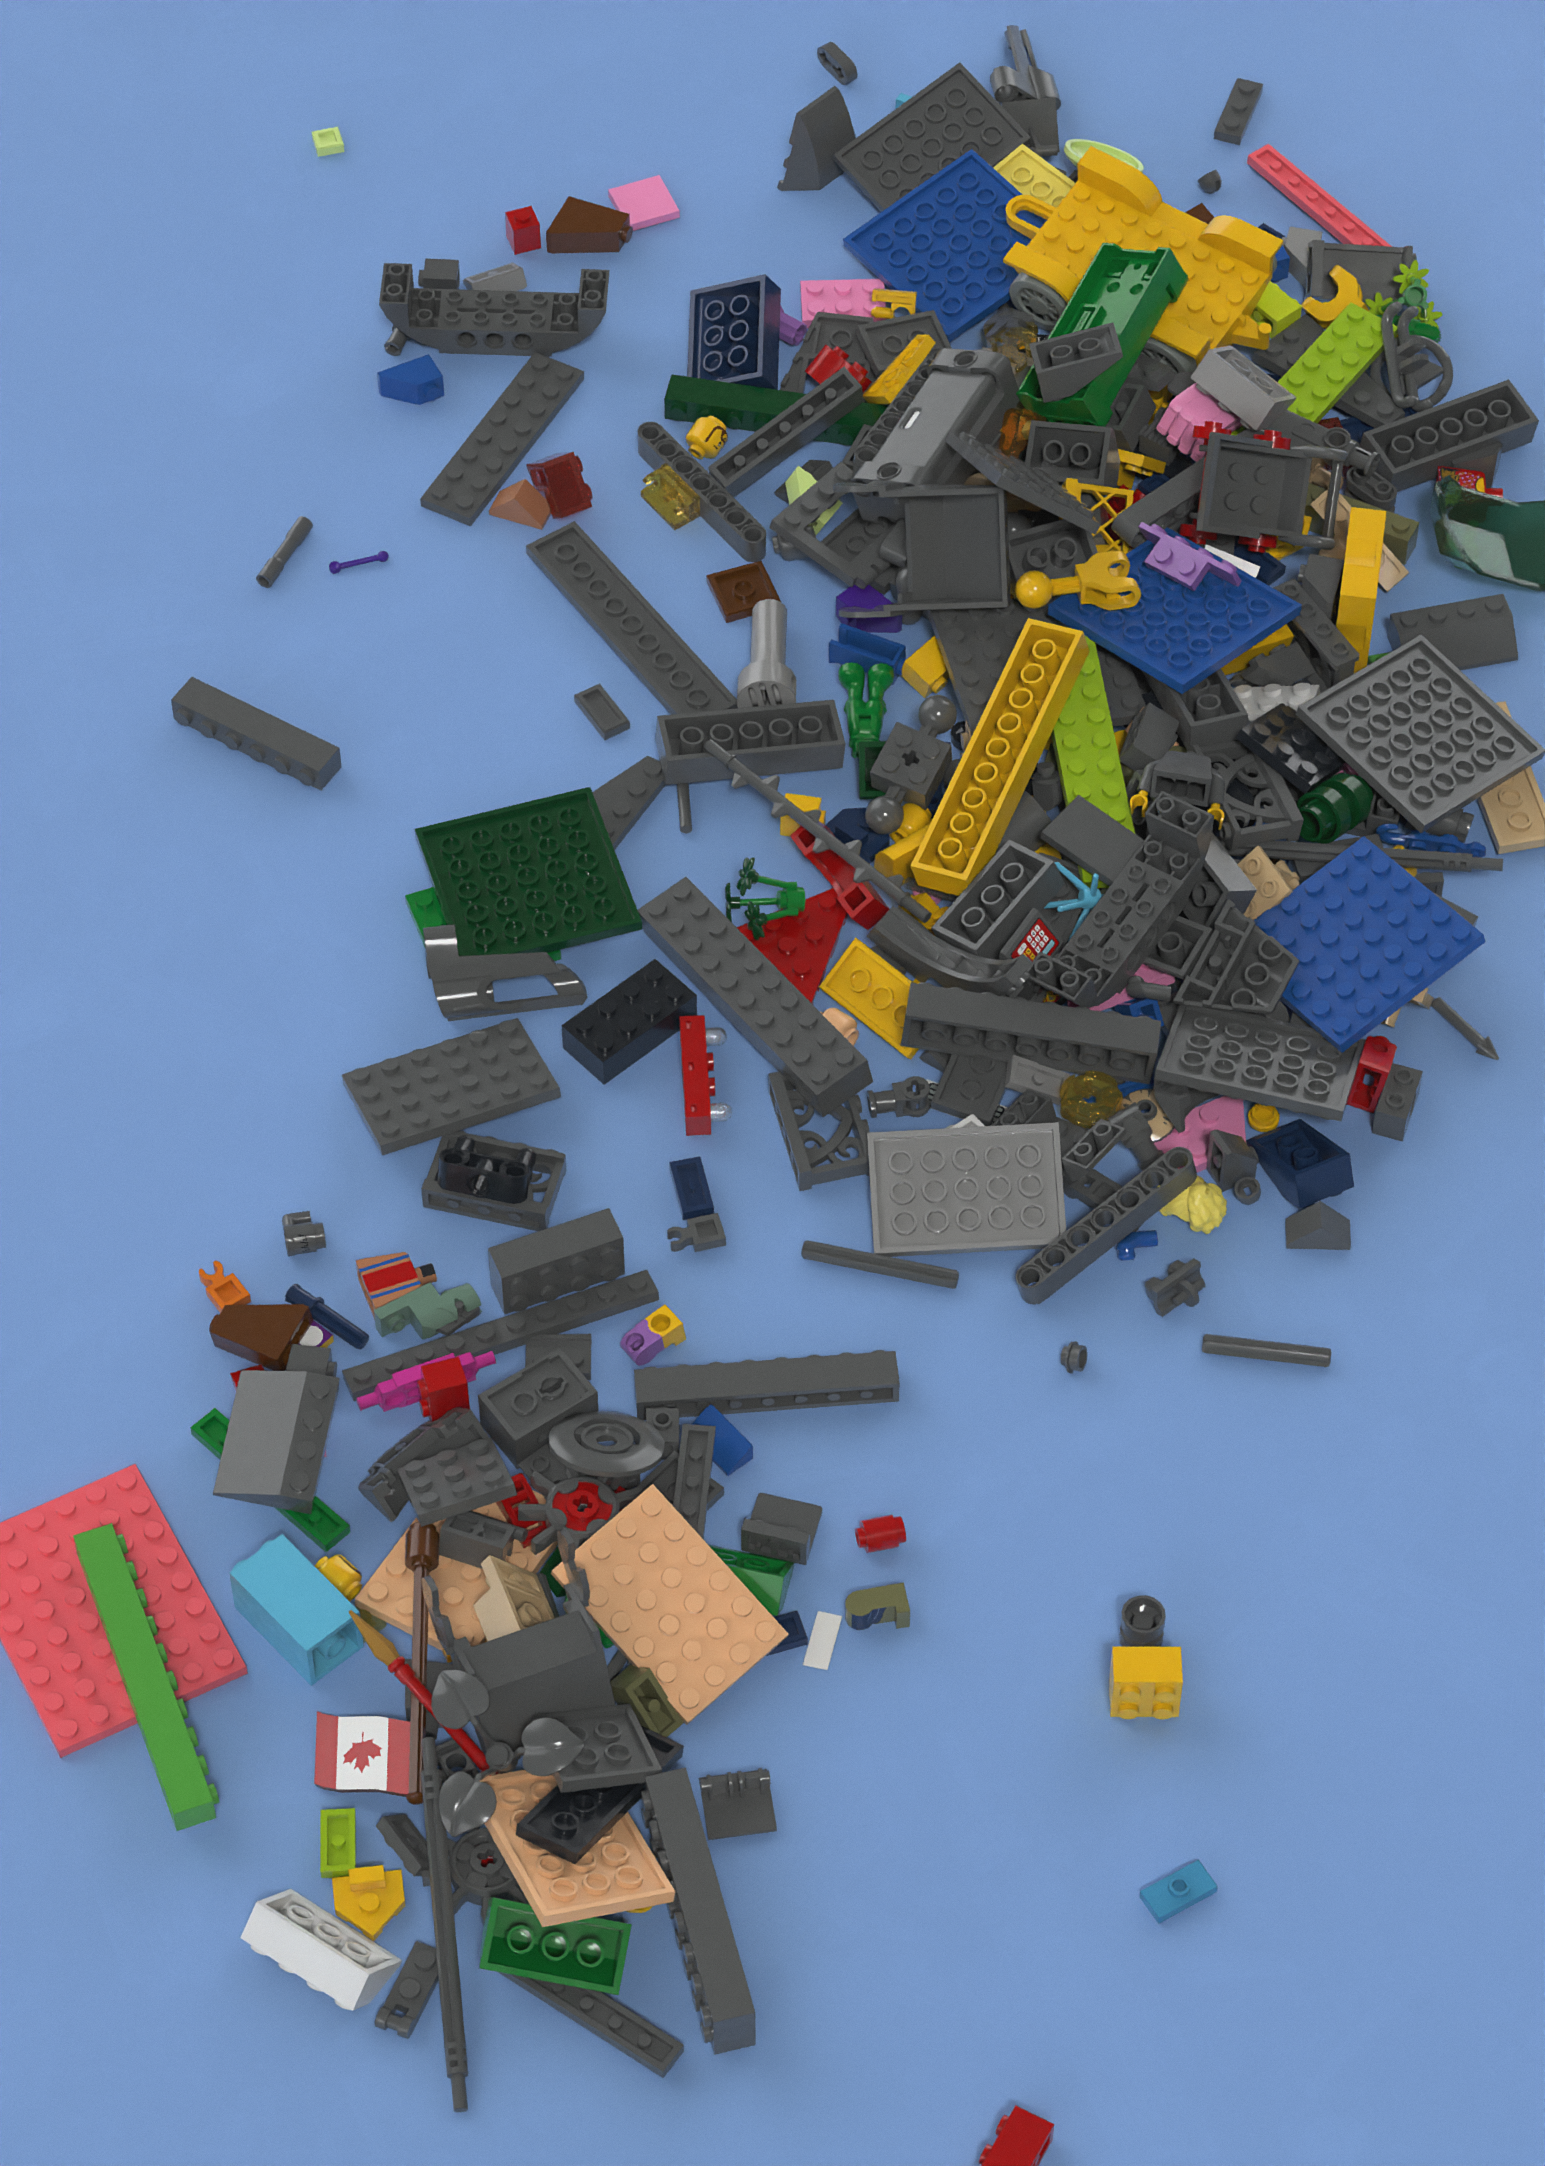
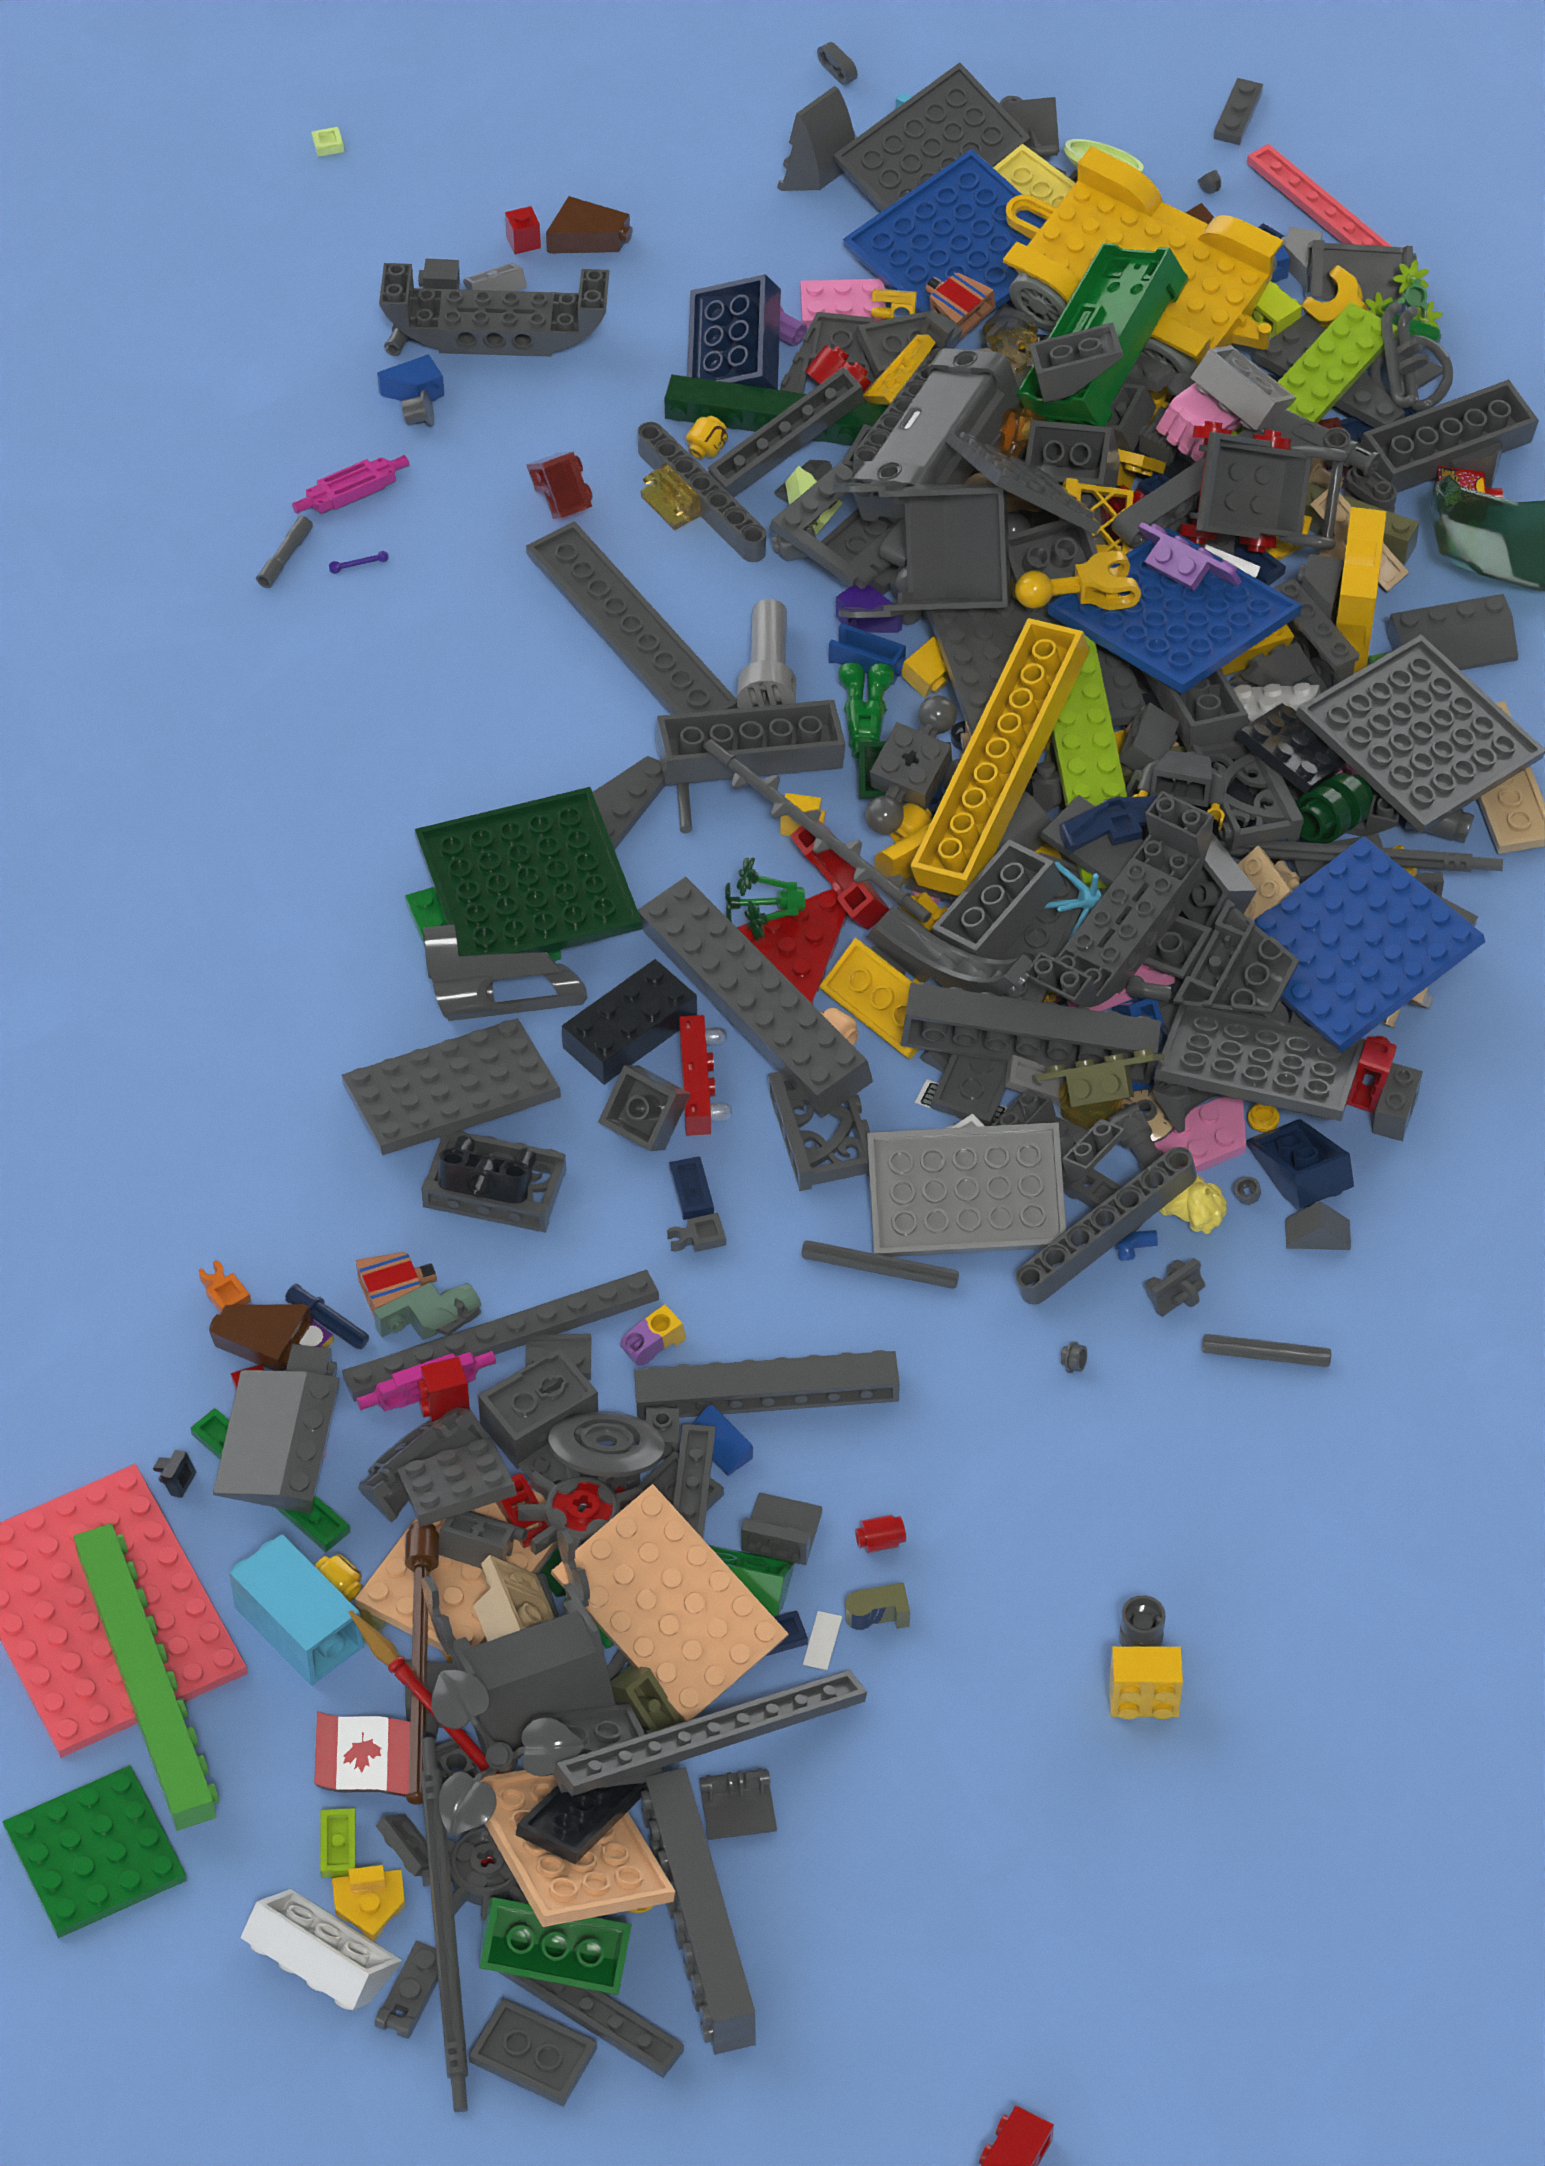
dark grey brick [171,677,342,791] -> none
dark grey piece [282,1211,326,1257] -> none
dark grey plate [420,352,584,526] -> none
dark grey brick [488,1208,625,1315] -> none
nougat slope [489,479,553,530] -> none
dark grey tile [574,683,630,741] -> none
bright pink tile [608,175,680,231] -> none
reddish brown tile [706,561,781,623] -> none
dark blue plate [826,808,890,864] -> none
dark grey connector [867,1076,930,1118] -> none
dark grey panel [990,25,1061,111] -> none
slope [999,908,1064,1001] -> none
dark azure plate [1139,1859,1218,1924] -> none
dark grey slope [1206,1130,1259,1192] -> none
blue piece [1376,823,1486,857] -> none
dark grey piece [1432,997,1499,1060] -> none
none -> green plate [2,1765,187,1938]
none -> black tile [153,1450,197,1498]
none -> dark pink piece [292,455,409,514]
none -> dark grey piece [402,389,434,426]
none -> dark grey plate [469,1998,597,2107]
none -> dark grey plate [555,1670,867,1796]
none -> dark grey brick [598,1065,691,1151]
none -> dark grey slope [920,310,963,349]
none -> nougat torso [926,273,996,340]
none -> olive bracket [1036,1049,1164,1107]
none -> dark blue plate [1060,795,1175,855]

